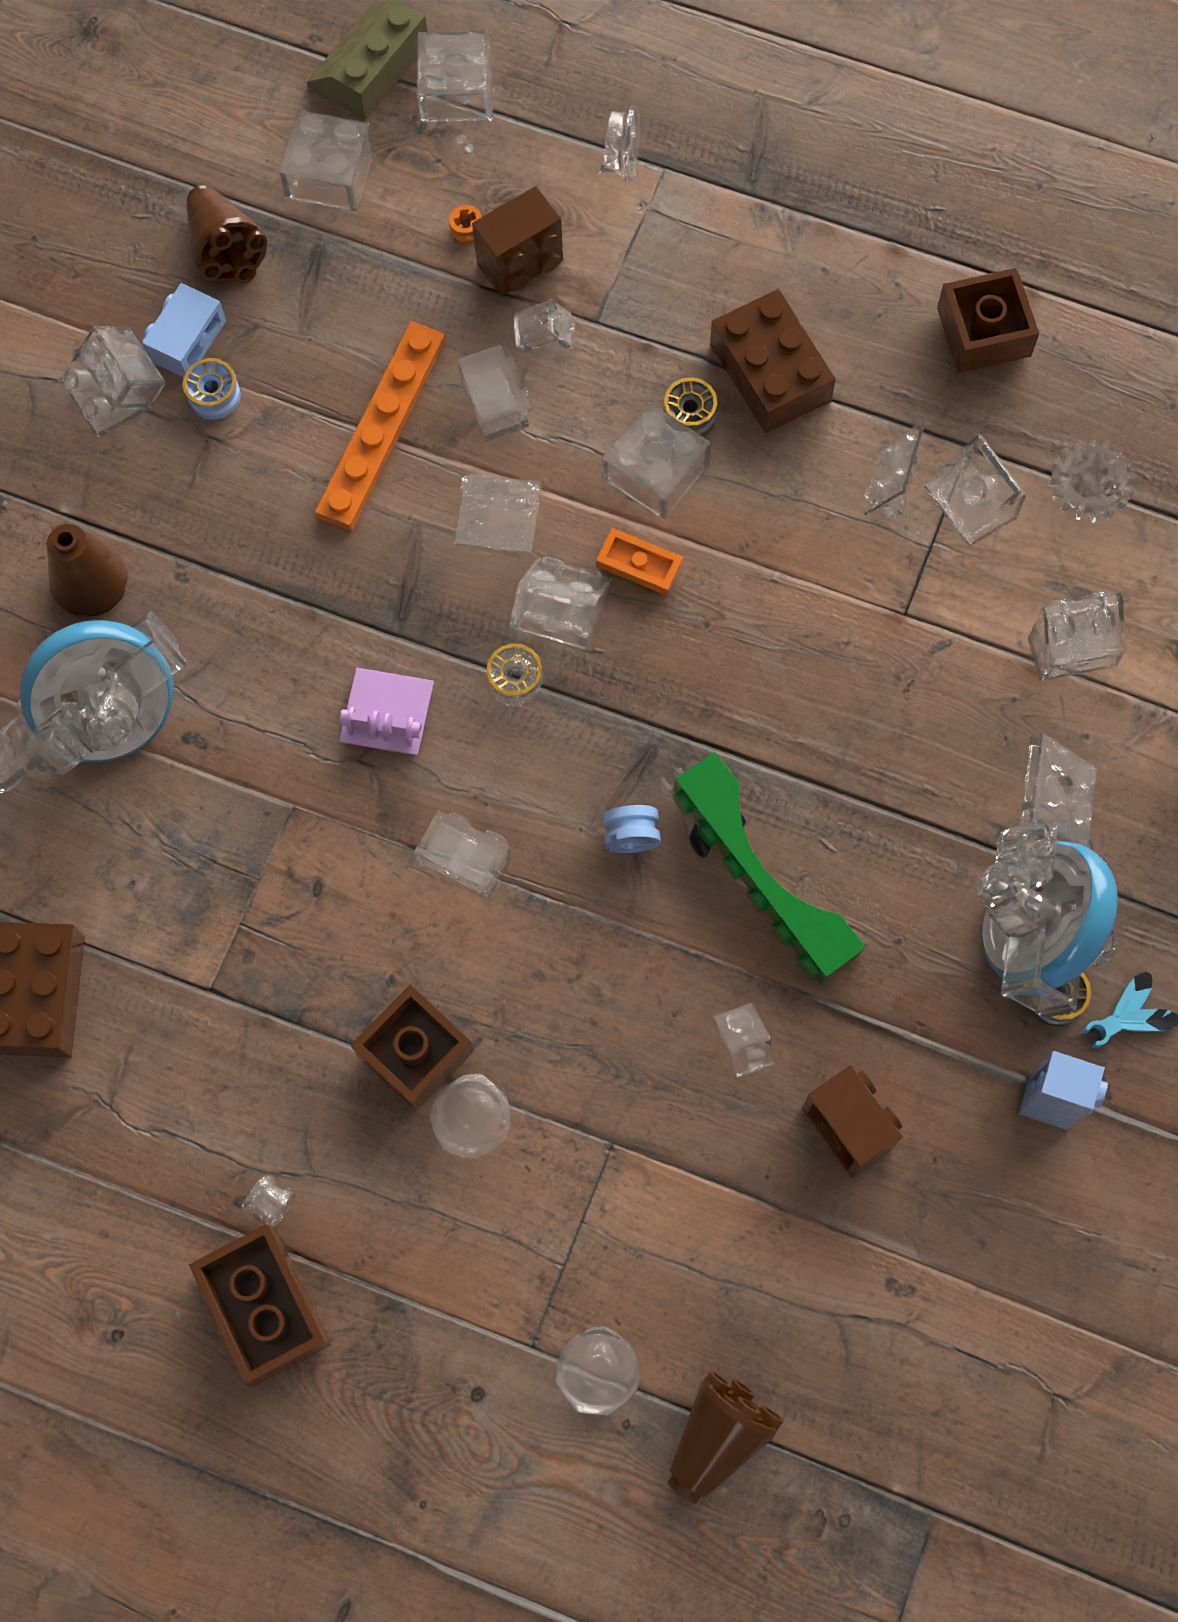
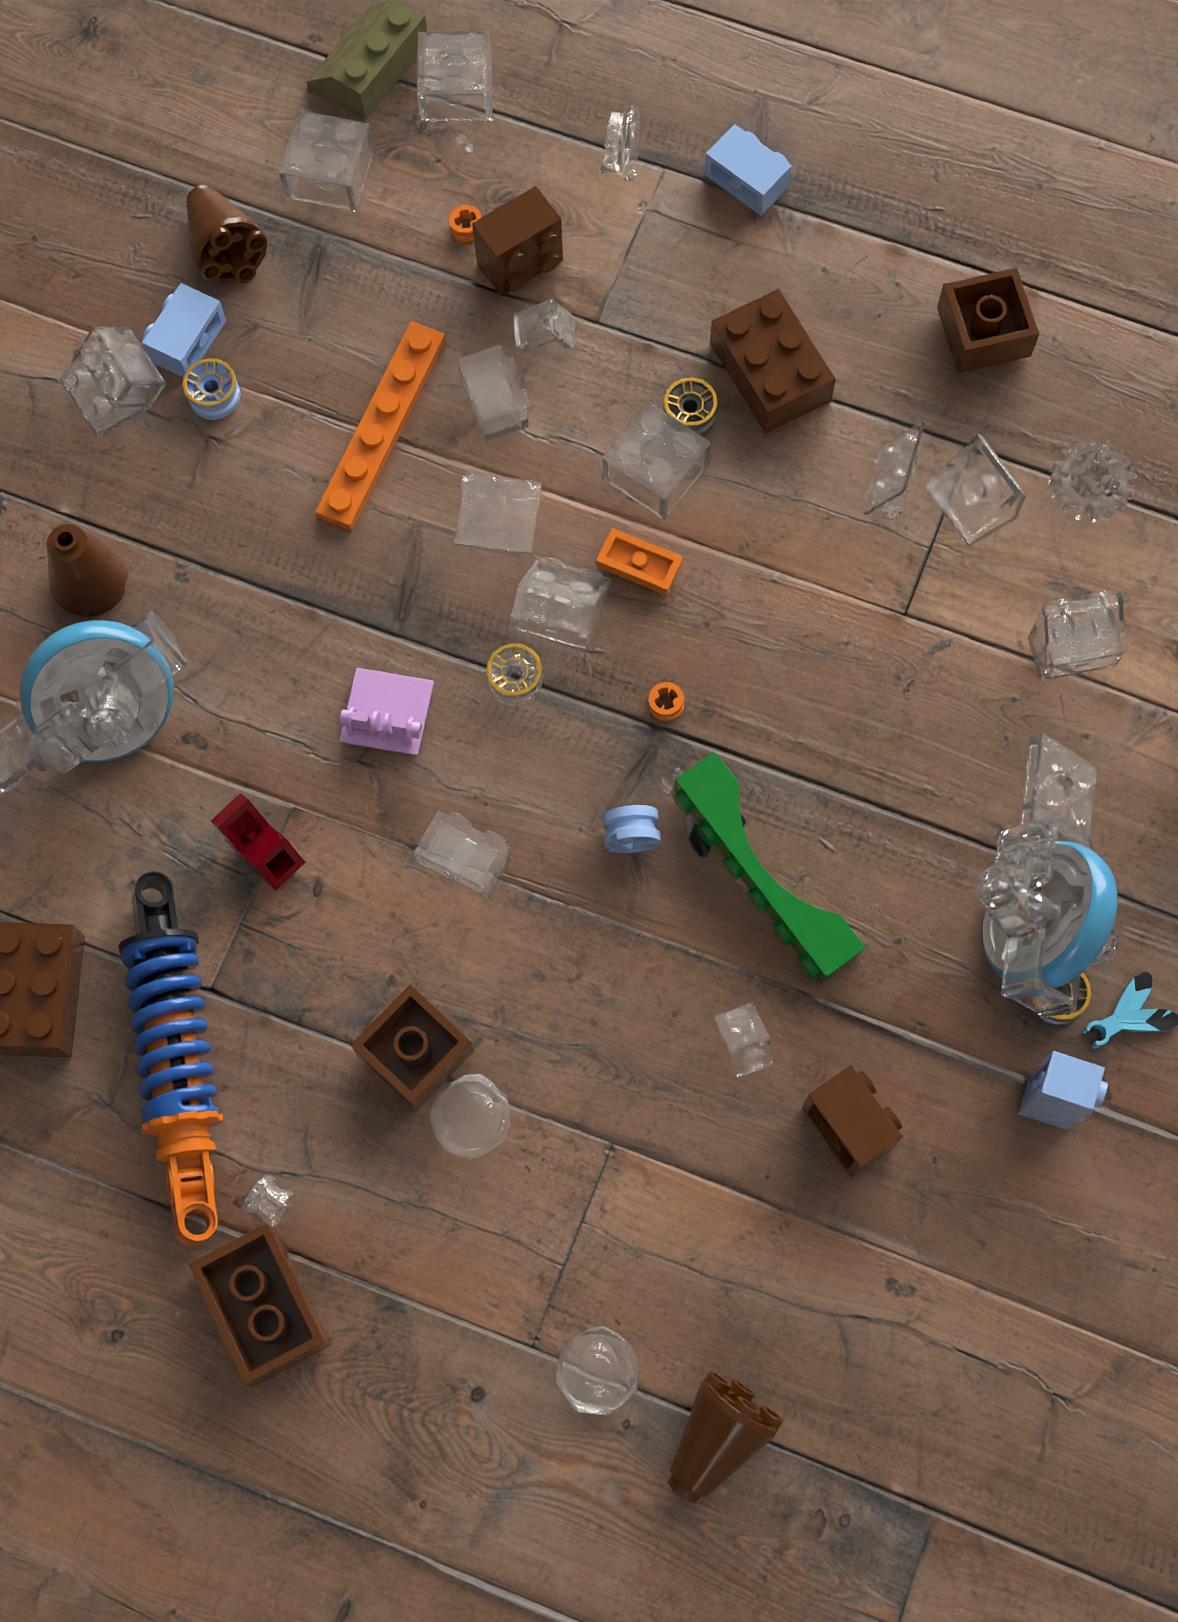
none -> piece [118,871,223,1247]
none -> dark red brick [211,793,306,890]
none -> orange bush [648,682,685,722]
none -> light blue brick [705,124,792,216]

